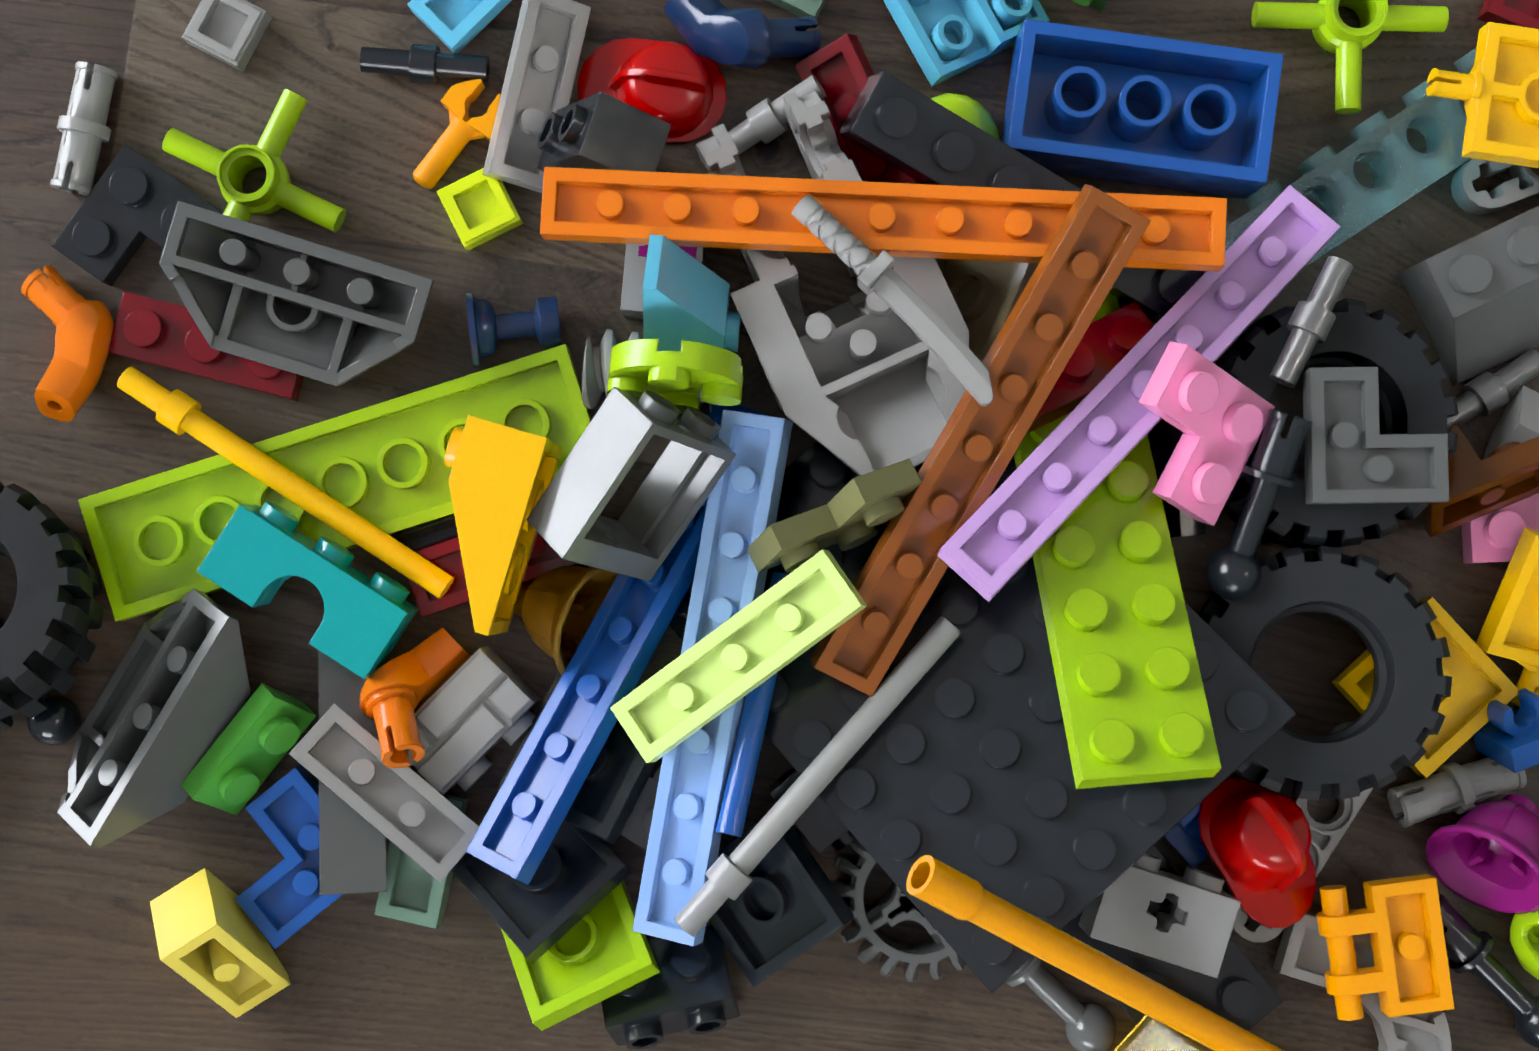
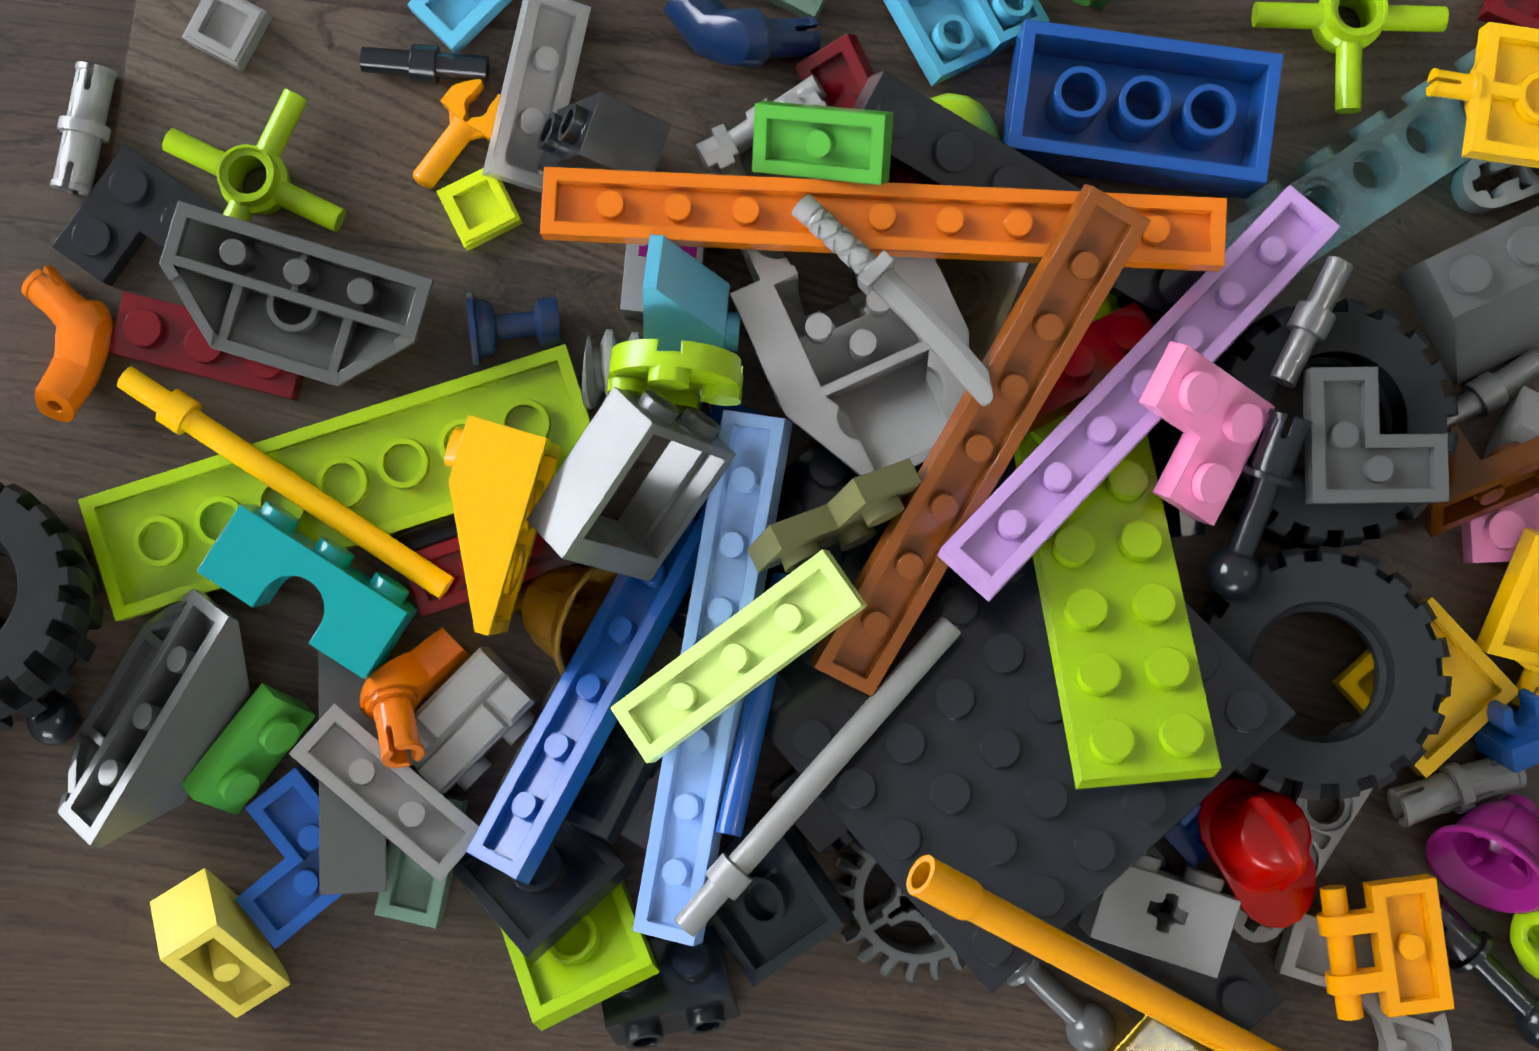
red piece [577,38,727,143] -> none
none -> bright green plate [752,101,894,185]

